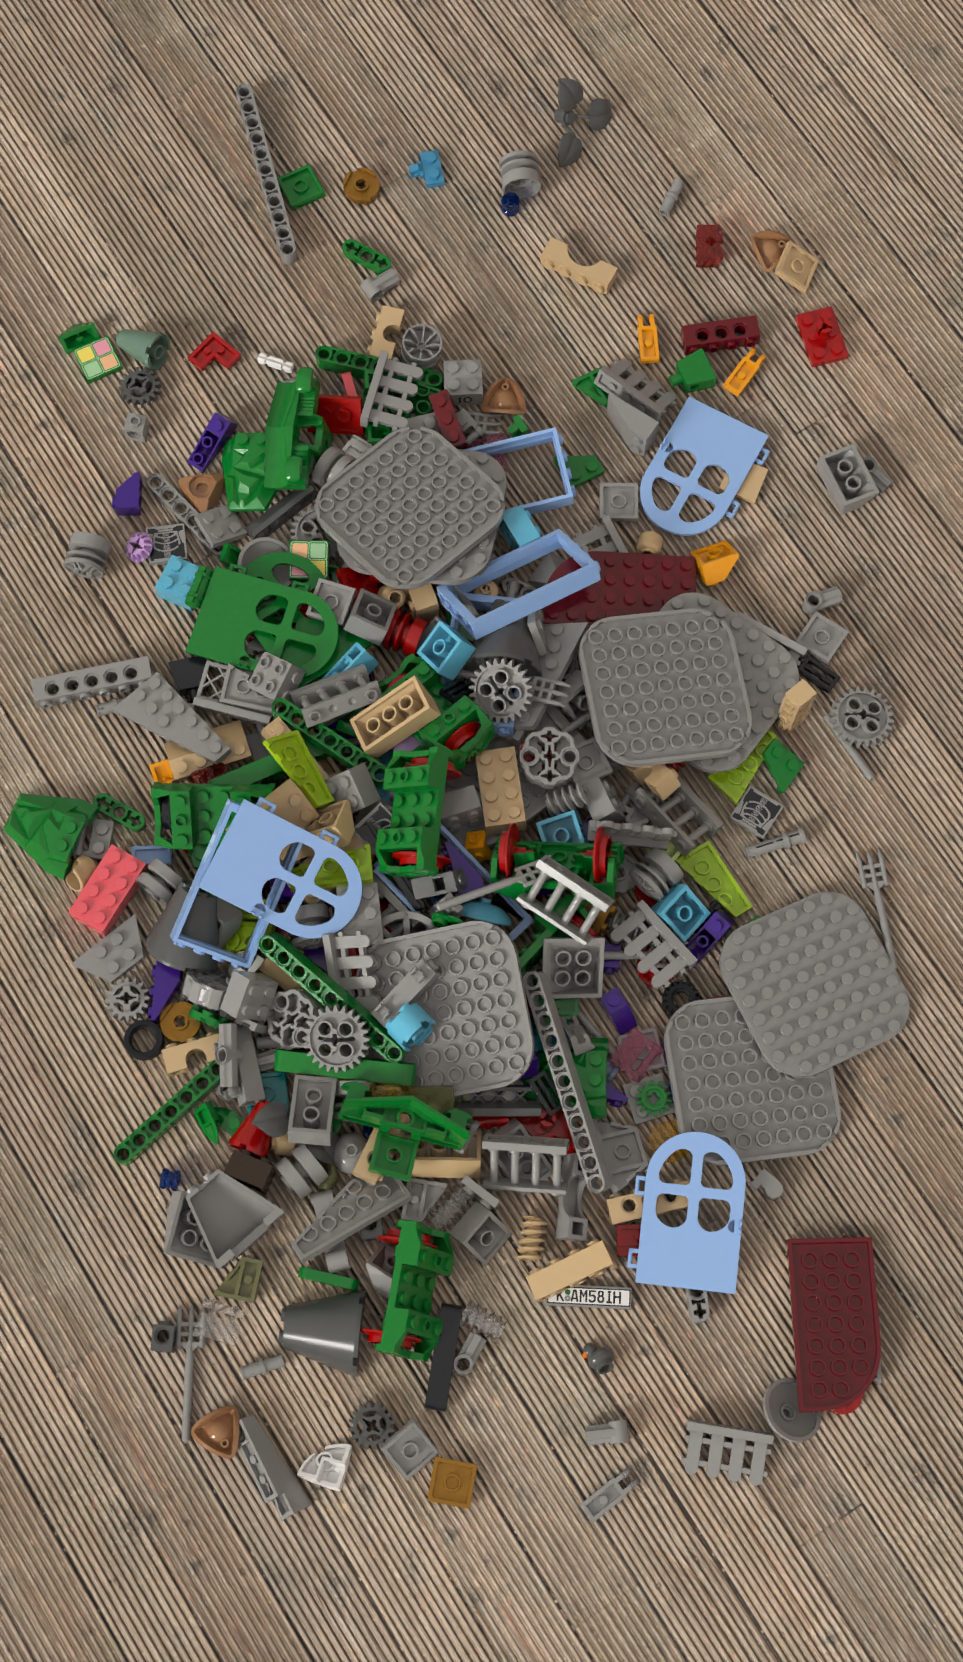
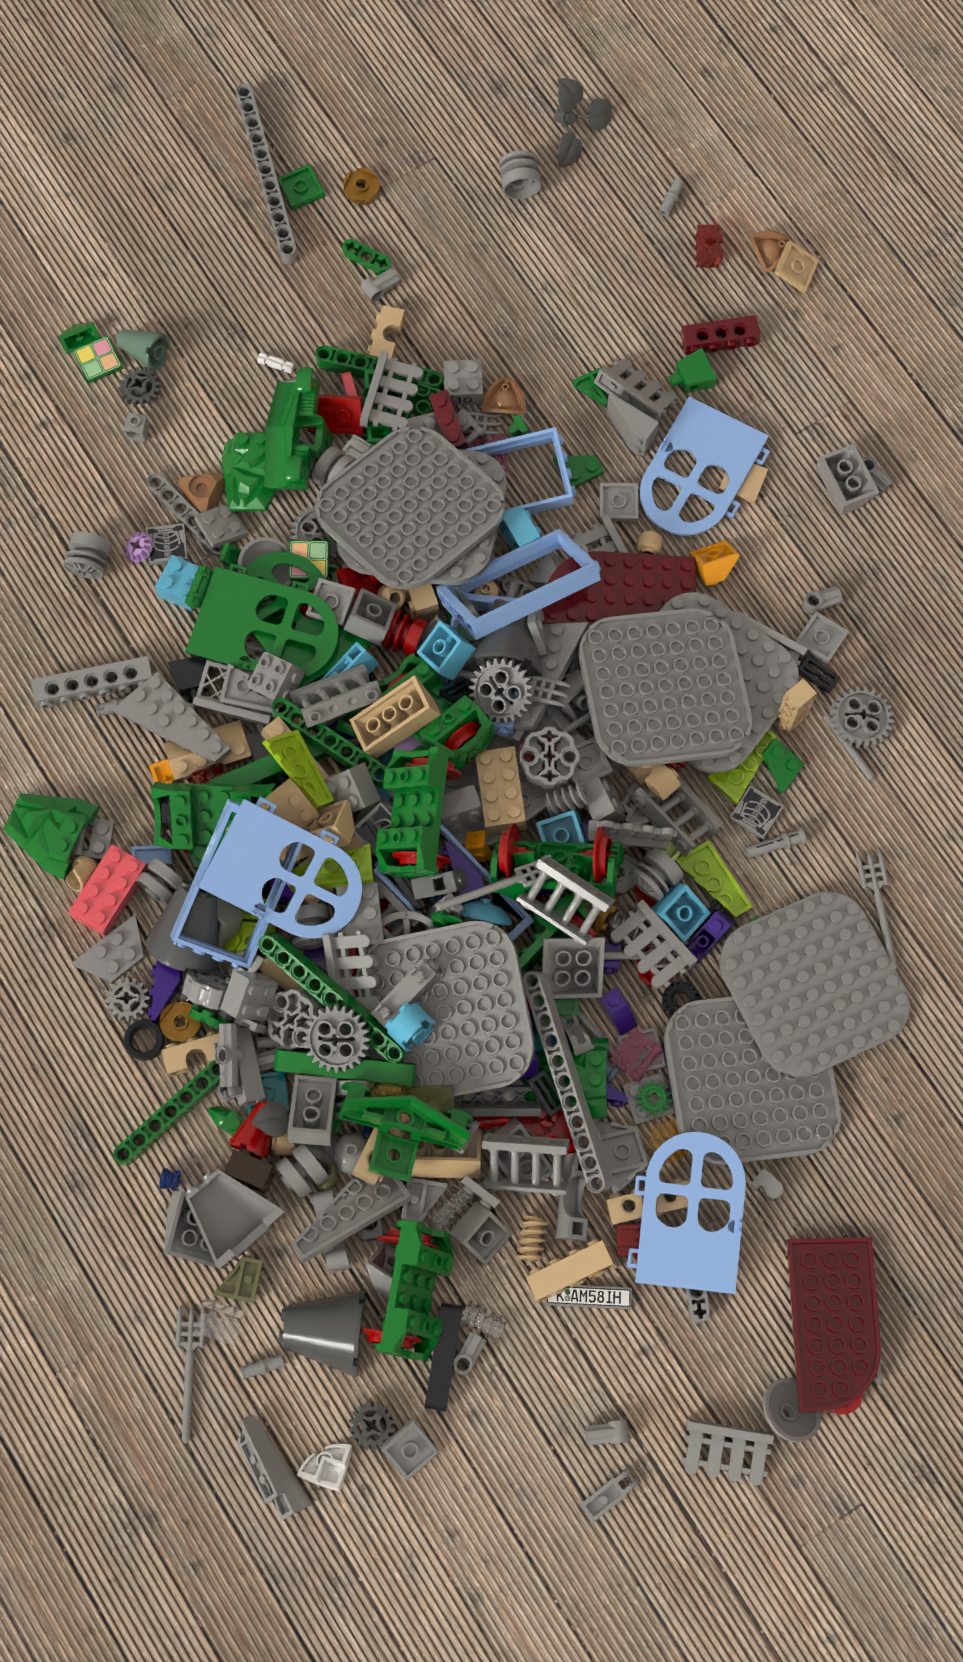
green beam [93,793,146,832] -> none
dark purple slope [112,472,143,516] -> none
dark grey brick [150,1321,177,1353] -> none
red plate [187,332,242,372] -> none
dark purple slope [187,412,238,472] -> none
medium nougat hat [191,1406,239,1459] -> none
green plate [193,1101,220,1144] -> none
dark grey fence [245,485,316,540] -> none
green beam [298,1266,360,1291] -> none
light grey wheel [400,324,442,370] -> none
dark azure hinge [409,150,445,188] -> none
pearl gold plate [427,1457,478,1509] -> none
clear blue wheel [501,192,520,217] -> none
tan arch [540,237,618,295] -> none
dark grey animal [582,1343,614,1374] -> none
light orange hinge [637,314,660,364] -> none
light orange hinge [723,348,766,397] -> none
red plate [795,306,849,367] -> none

